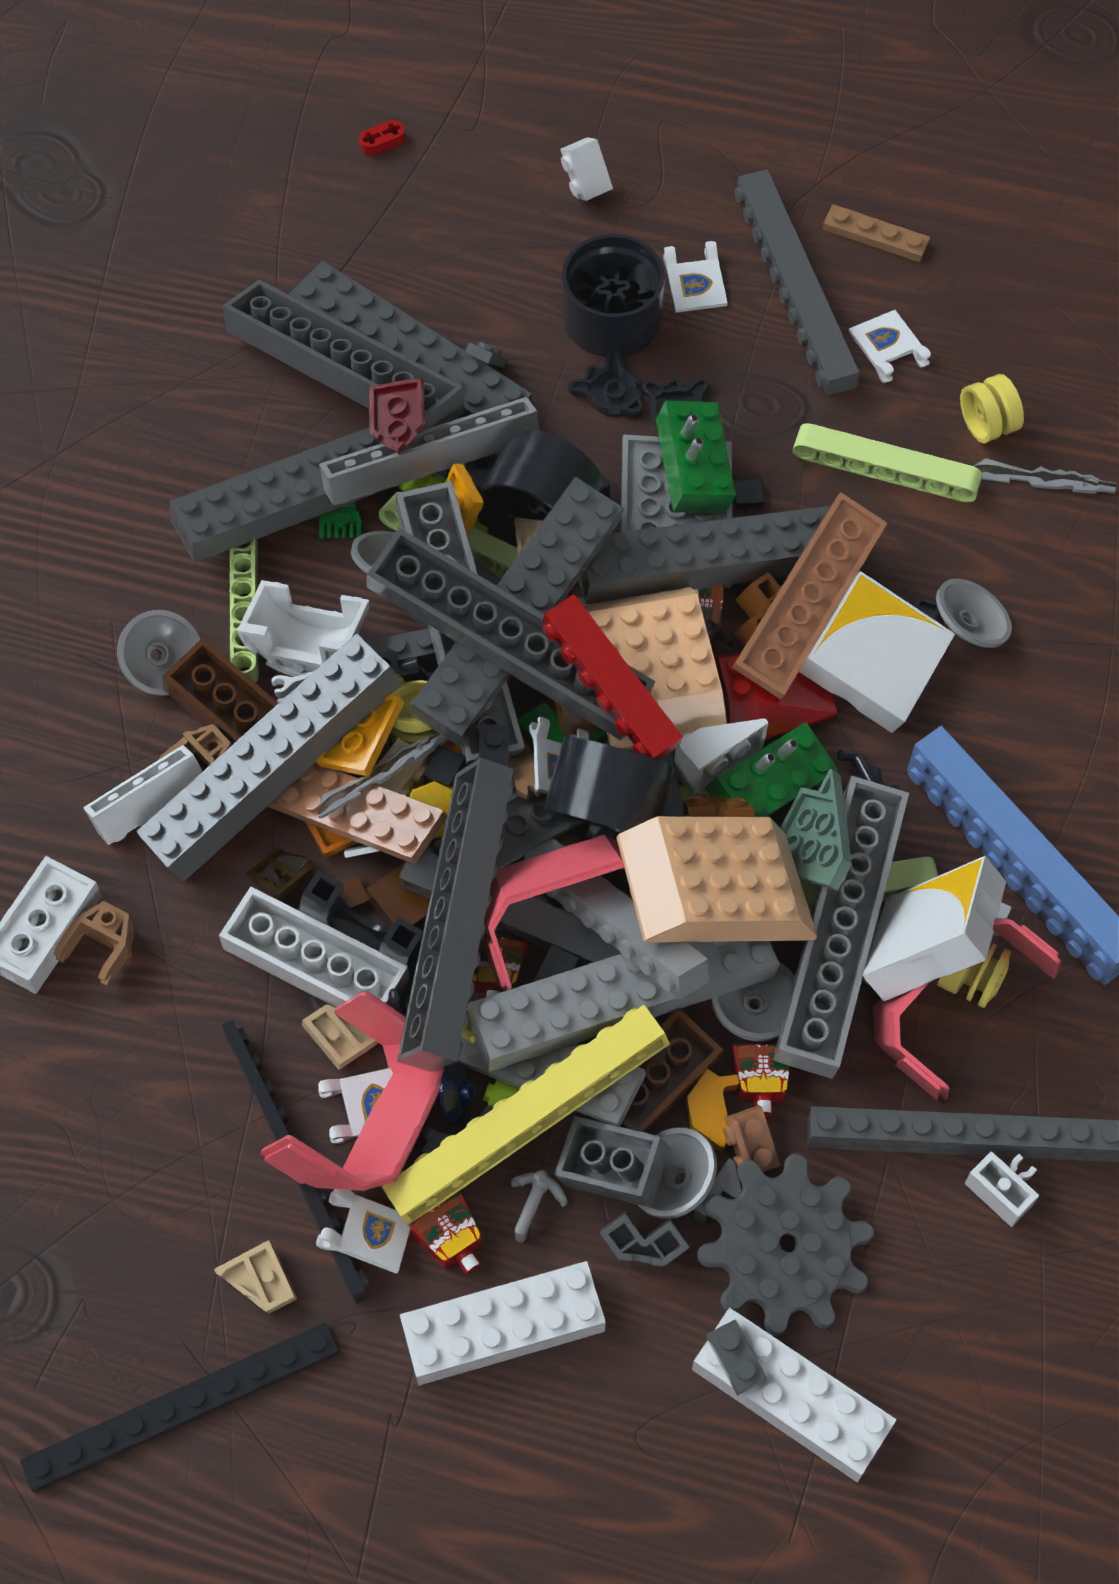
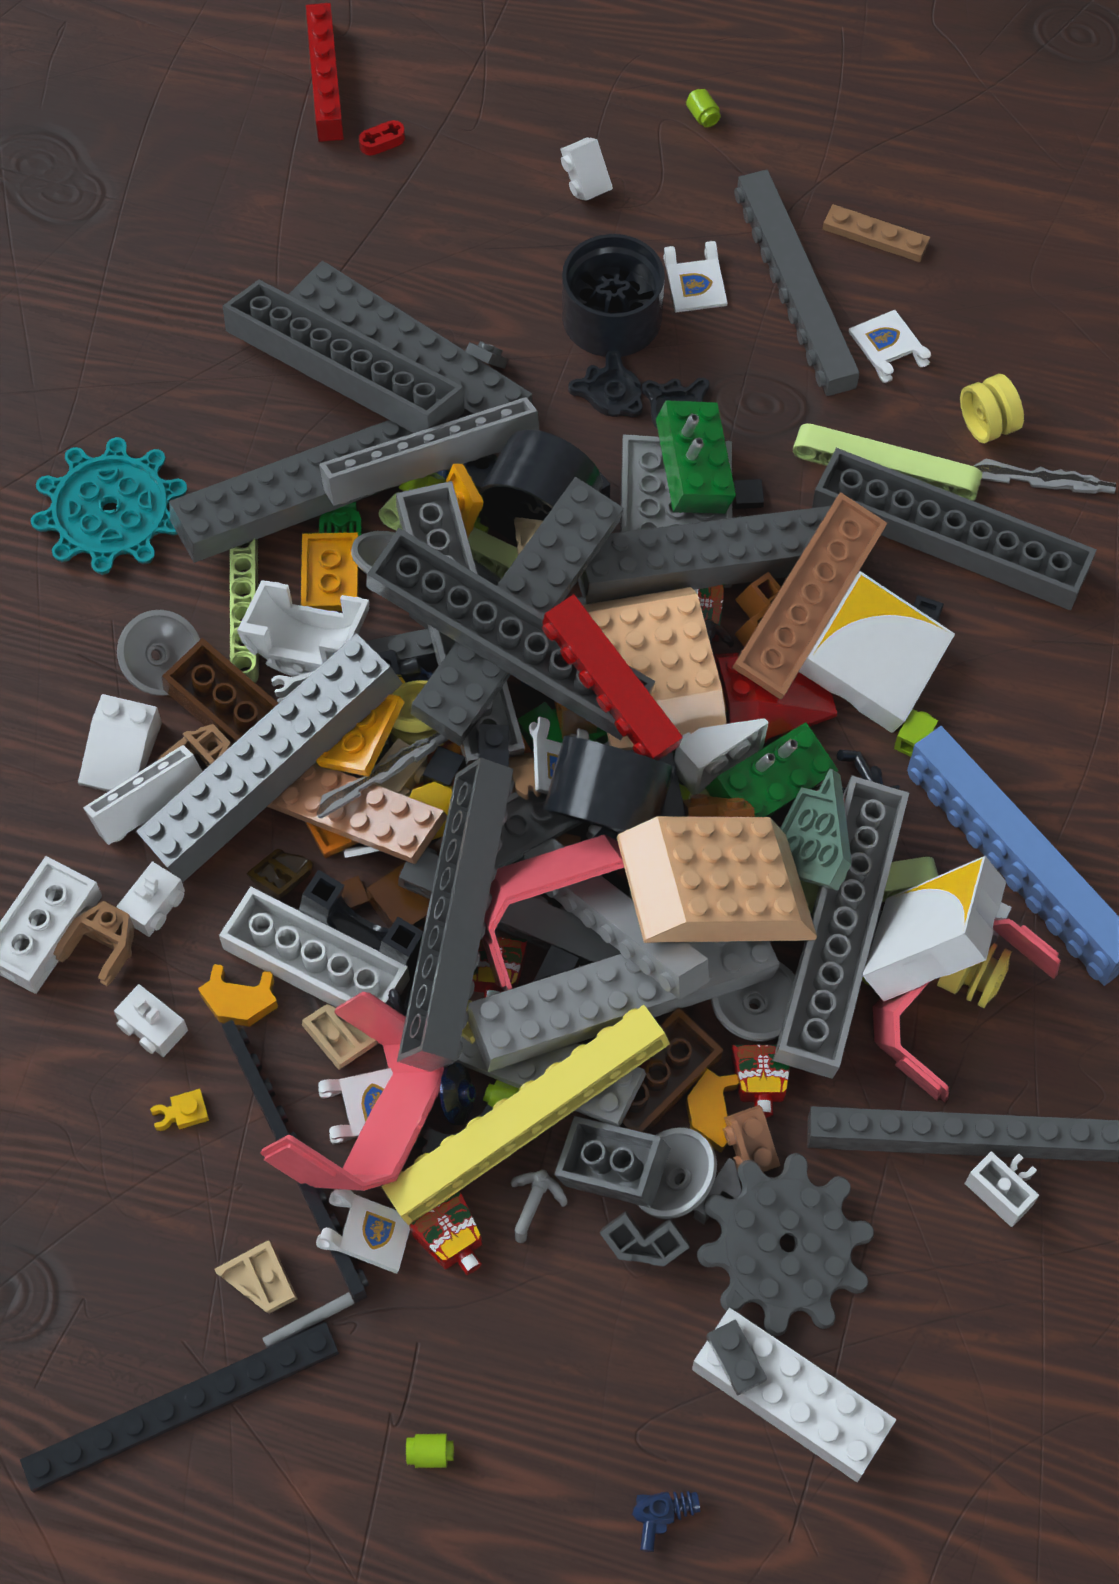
dark red tile [369,377,425,455] -> none
white brick [400,1261,606,1386] -> none
light grey dish [936,578,1012,648] -> none
none -> teal plate [31,437,187,575]
none -> white slope [78,694,162,792]
none -> white brick [114,984,188,1057]
none -> white brick [117,861,185,937]
none -> yellow plate [150,1089,209,1131]
none -> light orange piece [198,964,278,1027]
none -> light grey bar [262,1292,355,1348]
none -> light orange plate [301,532,358,611]
none -> red brick [306,3,344,142]
none -> lime brick [406,1434,454,1468]
none -> dark blue piece [632,1491,700,1552]
none -> lime brick [686,89,721,128]
none -> dark grey brick [812,447,1097,611]
none -> lime brick [894,709,938,757]

